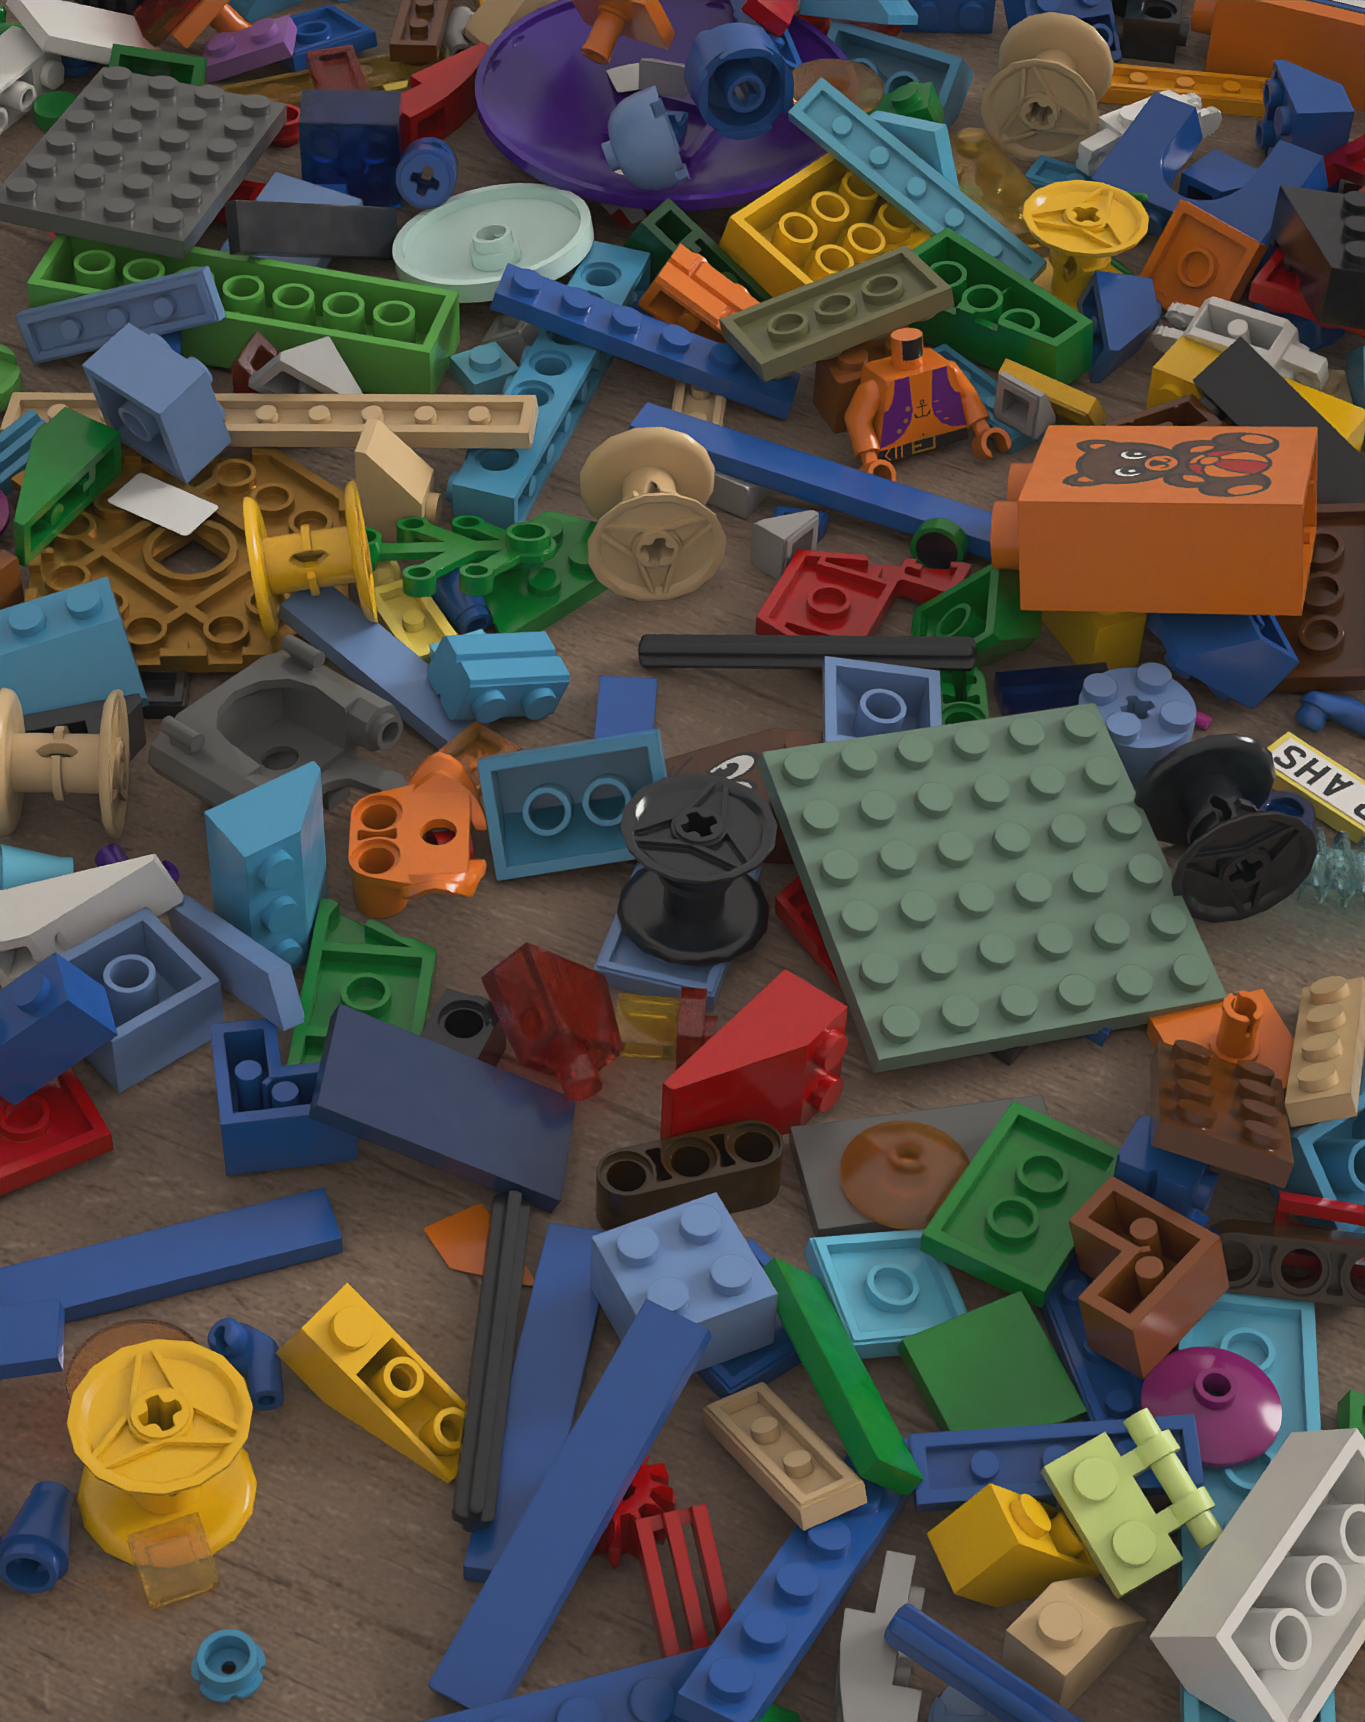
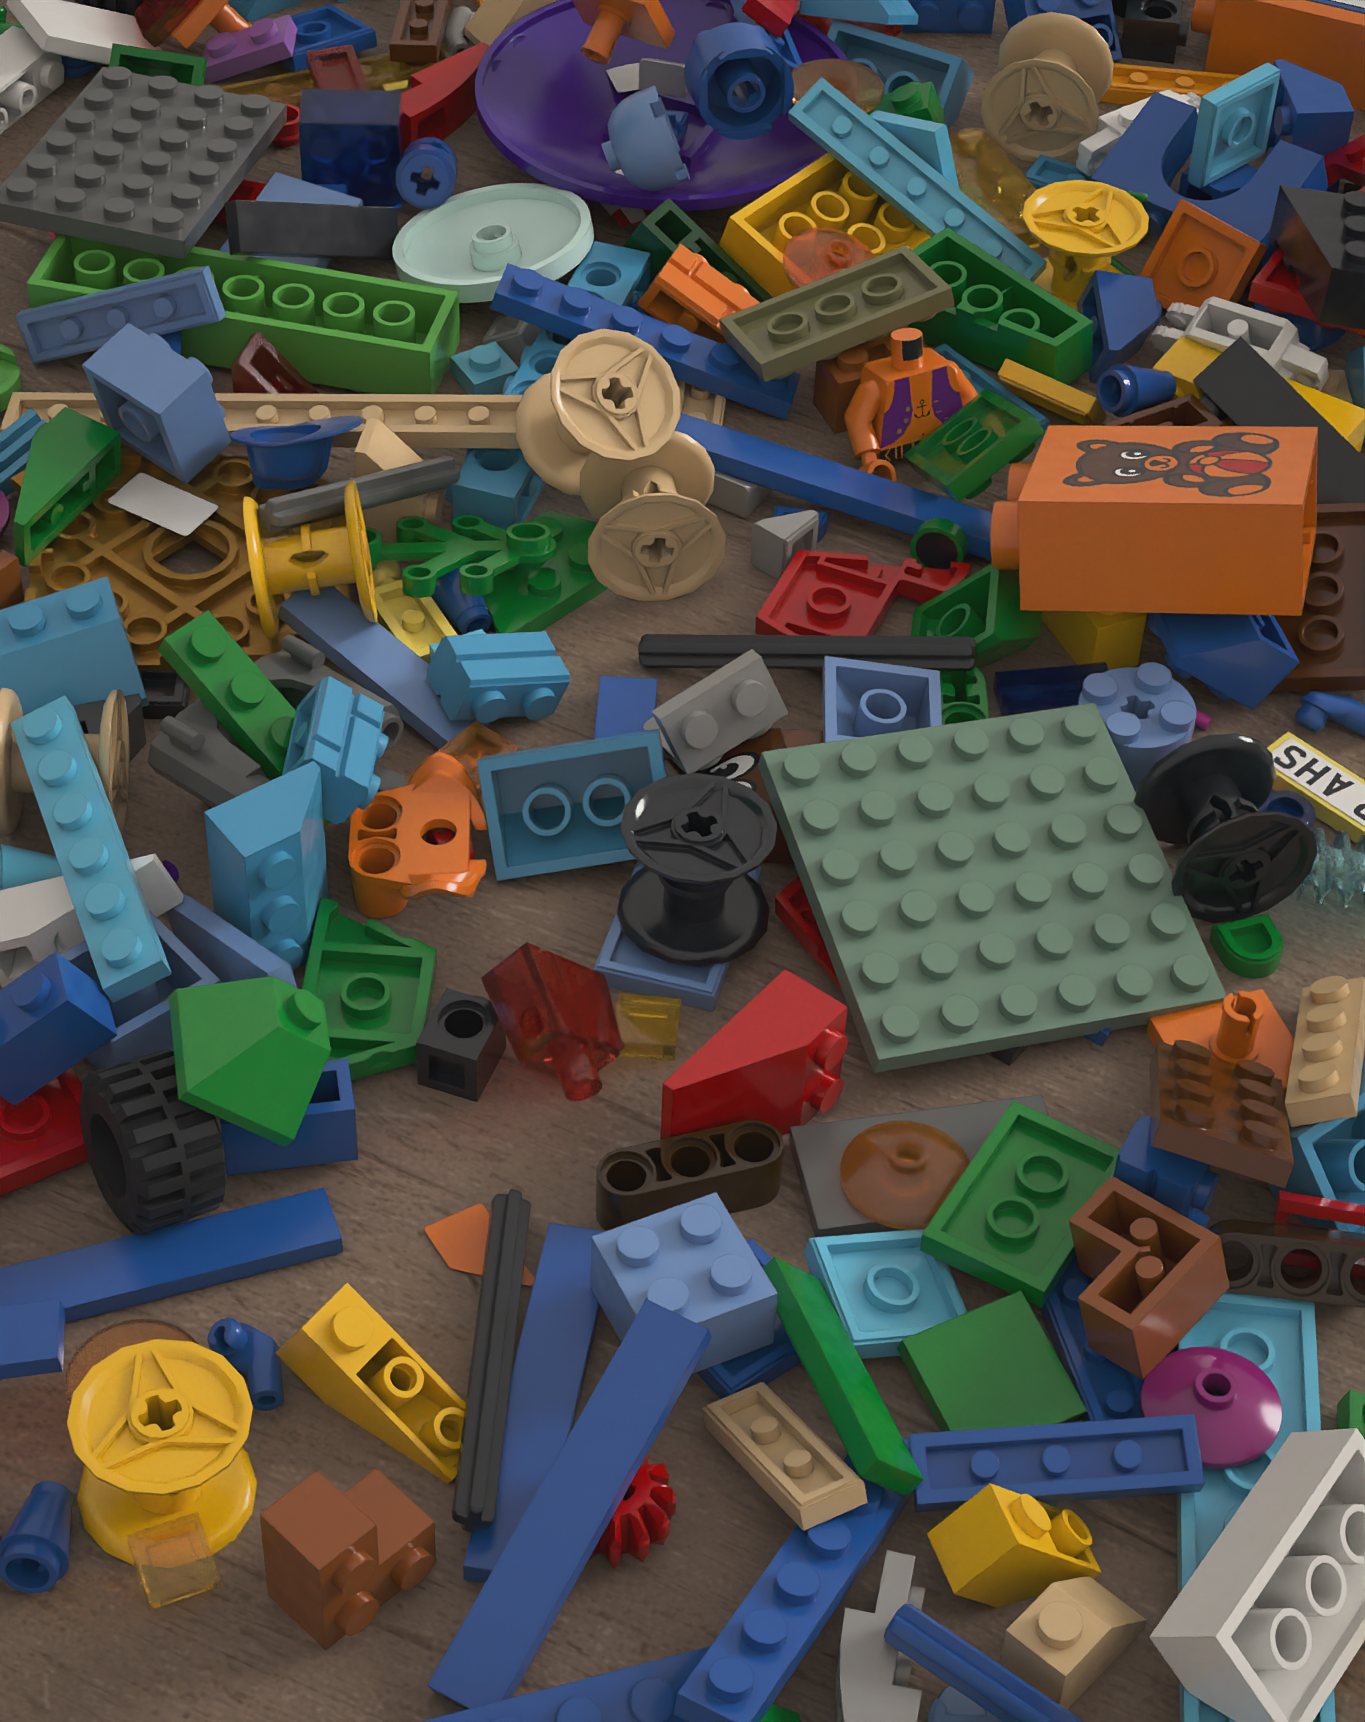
green tile [33,91,77,131] -> none
dark azure plate [191,1629,266,1703] -> none
light grey slope [248,336,363,394] -> none
dark blue tile [308,1004,576,1213] -> none
red tile [631,1503,732,1658] -> none
clear red plate [675,987,718,1071] -> none
light grey slope [993,371,1056,439] -> none
yellowish green plate [1040,1408,1223,1600] -> none
none -> medium azure plate [10,695,172,1003]
none -> black tyre [80,1049,226,1235]
none -> green plate [158,610,330,827]
none -> green slope [168,976,331,1147]
none -> blue piece [230,416,363,490]
none -> dark grey axle [257,455,460,533]
none -> dark orange brick [260,1468,436,1651]
none -> dark azure brick [282,676,388,824]
none -> tan piece [516,329,681,496]
none -> light grey bracket [643,649,789,774]
none -> clear orange dish [783,227,875,289]
none -> green plate [903,388,1046,503]
none -> blue cone [1096,364,1176,417]
none -> medium azure tile [1187,62,1281,189]
none -> green tile [1209,913,1284,979]

